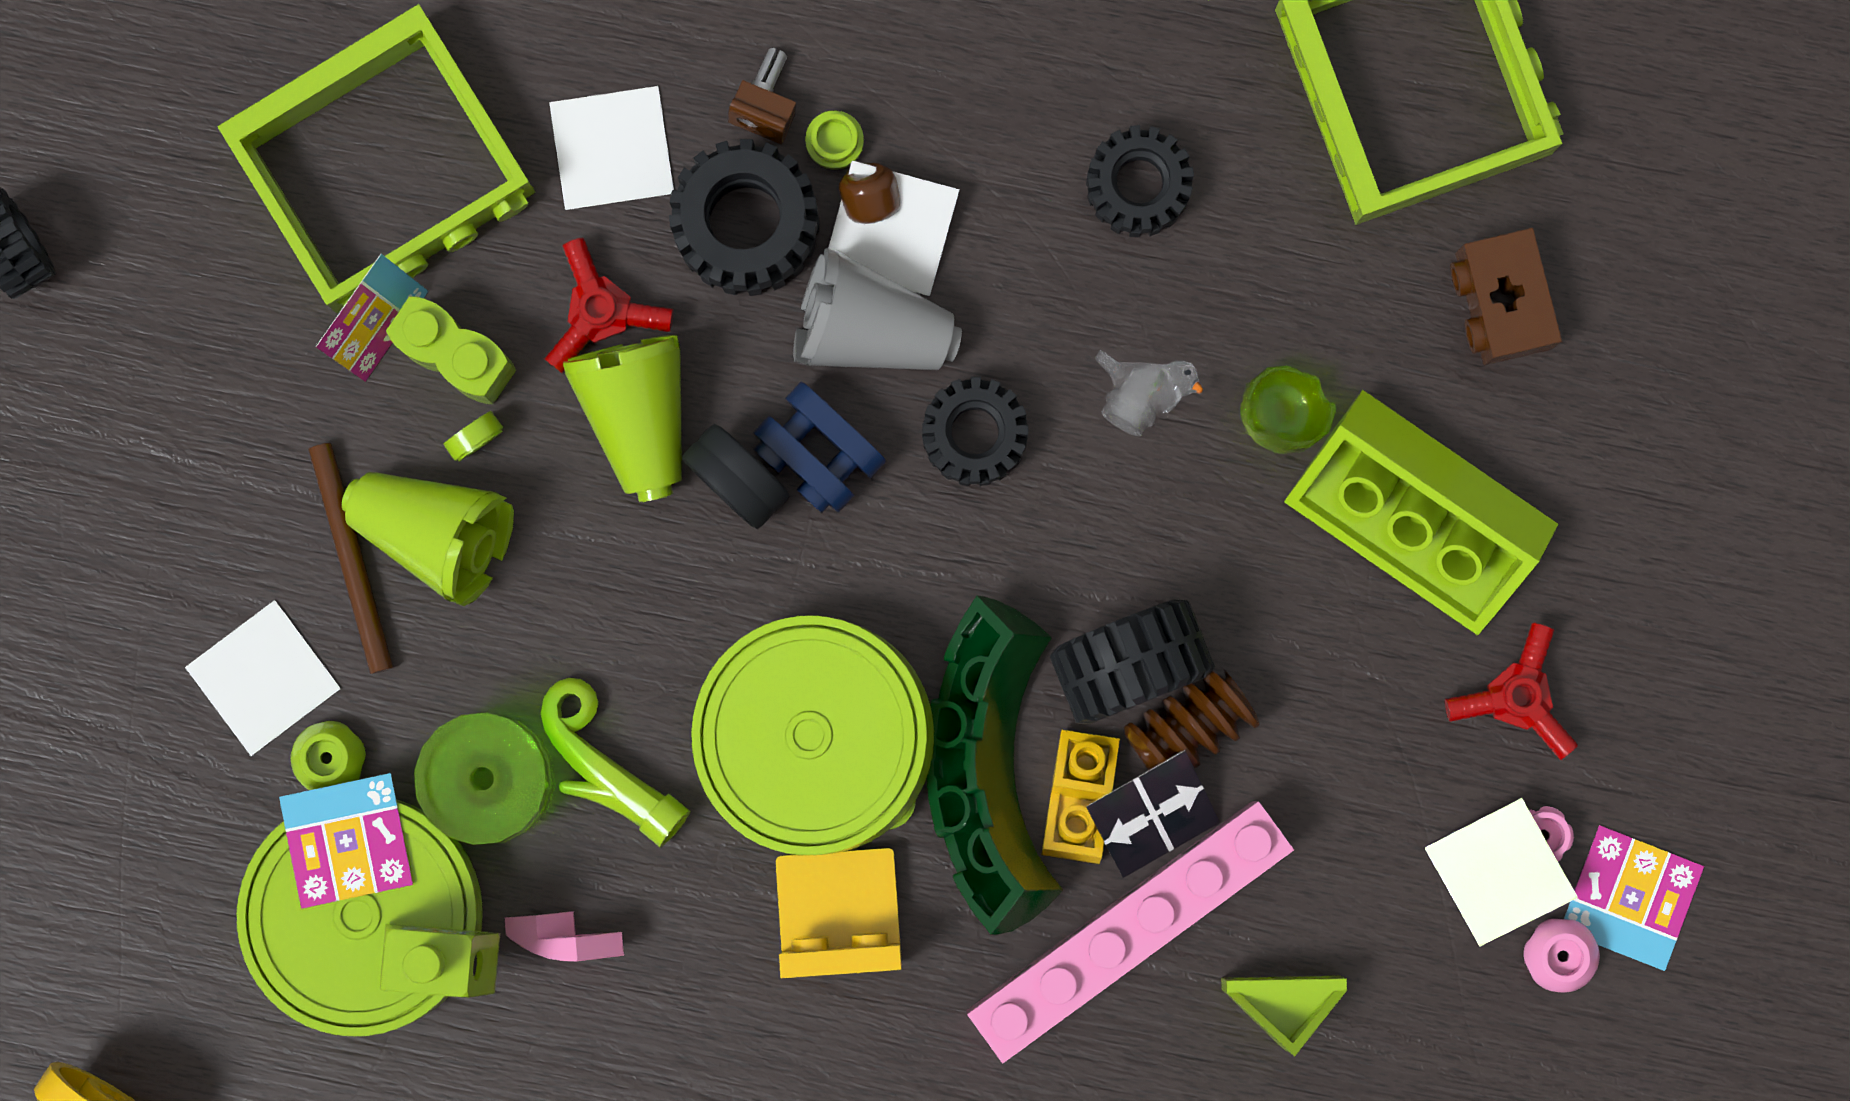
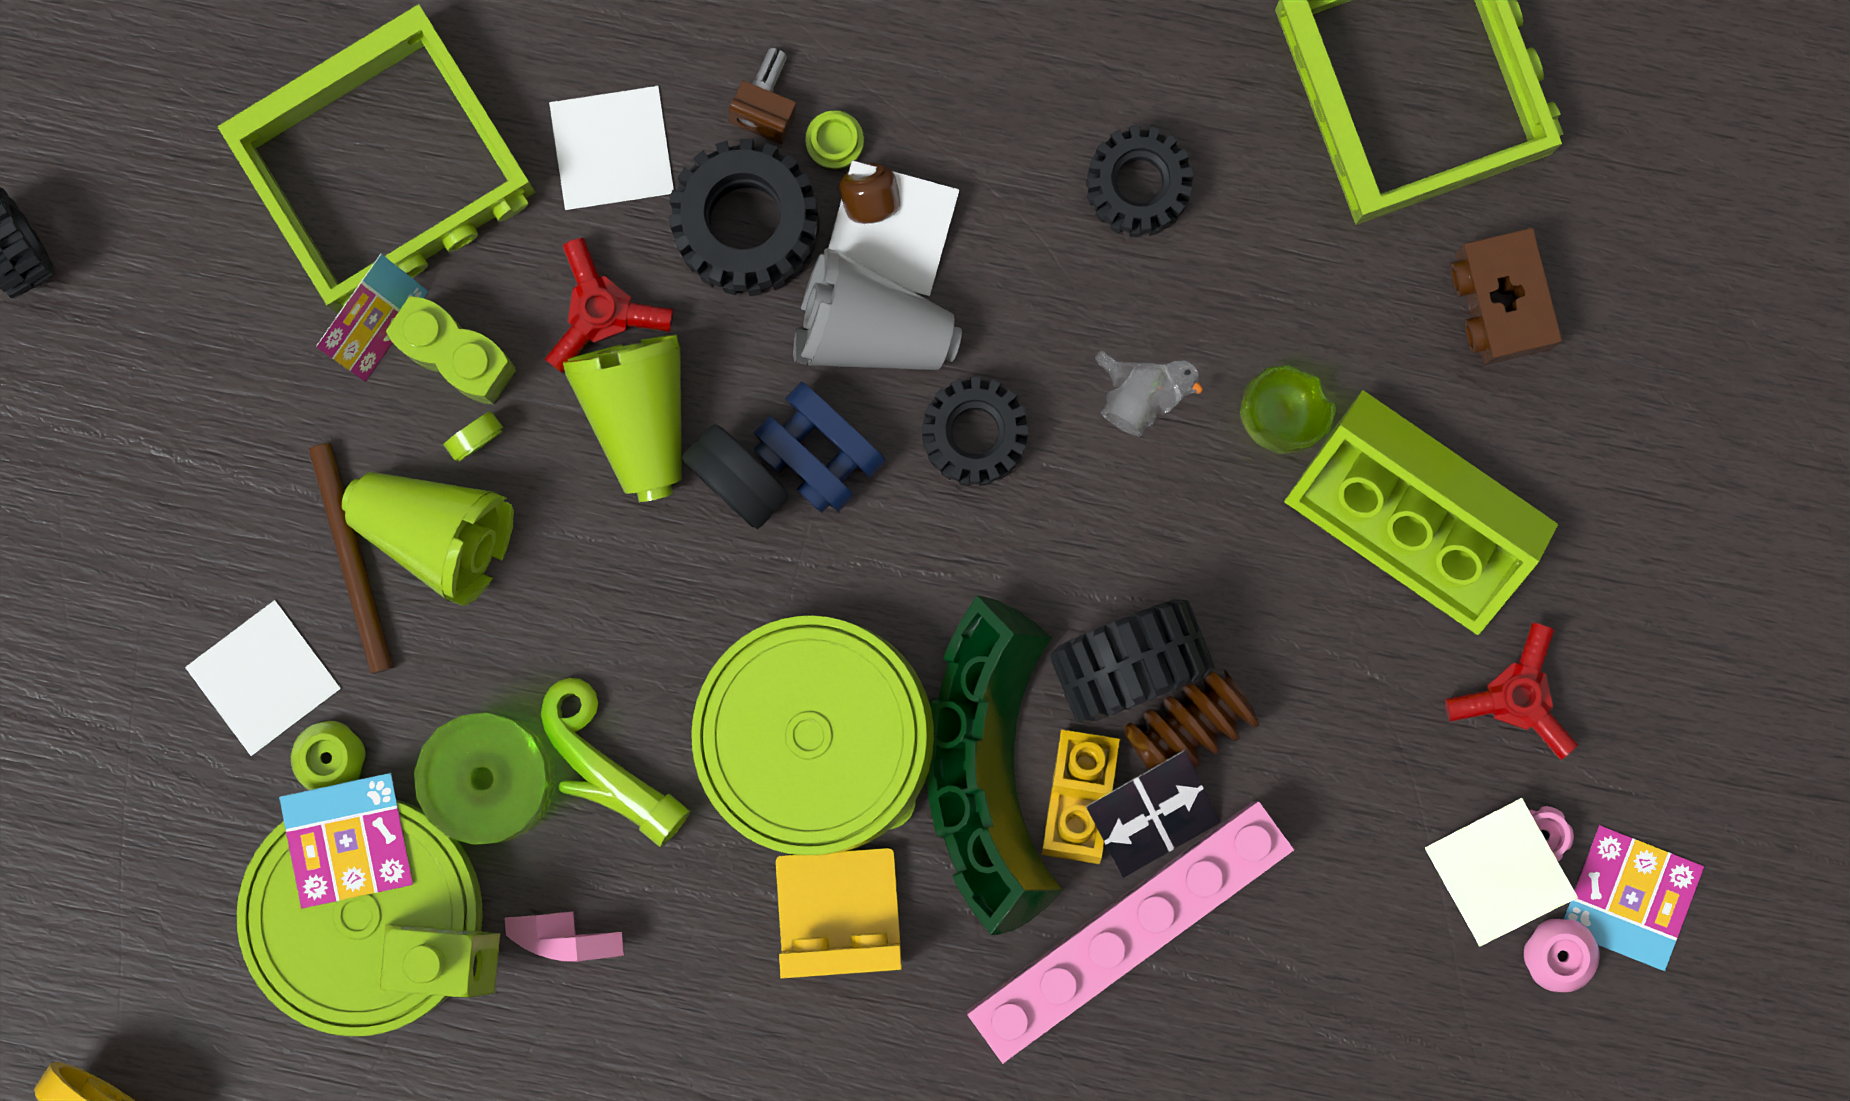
lime slope [1221,976,1347,1057] -> none

